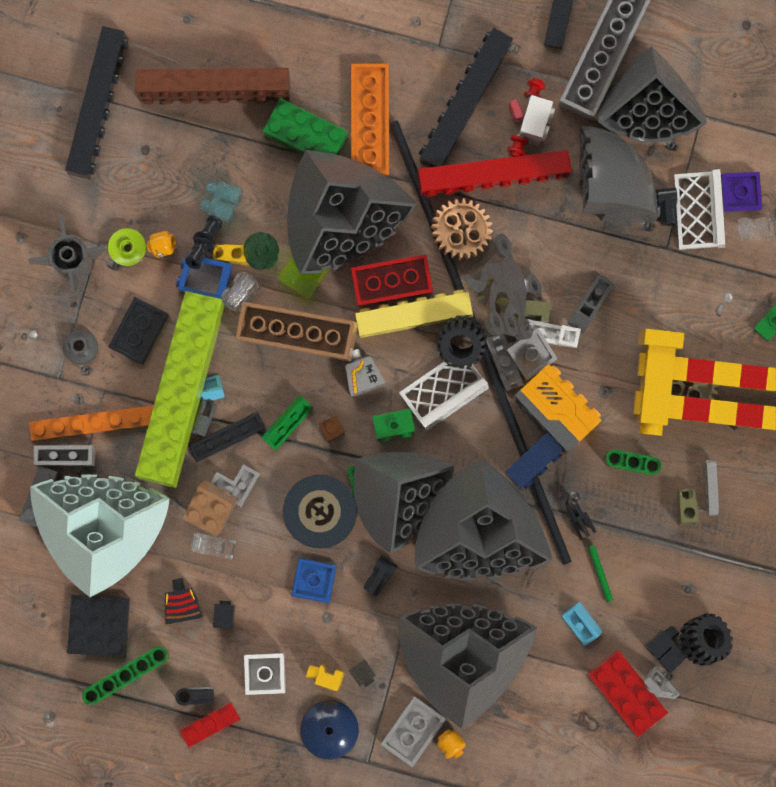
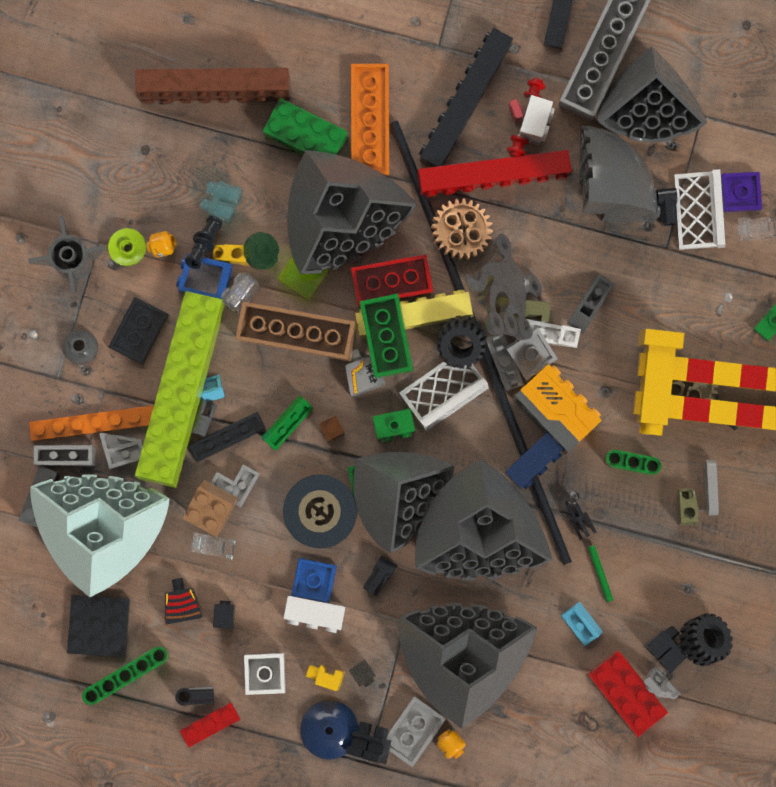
black brick [65,26,128,180] -> none
none -> light grey wing [99,433,143,469]
none -> white brick [284,596,346,633]
none -> black hips [346,722,391,764]
none -> green brick [360,294,414,379]

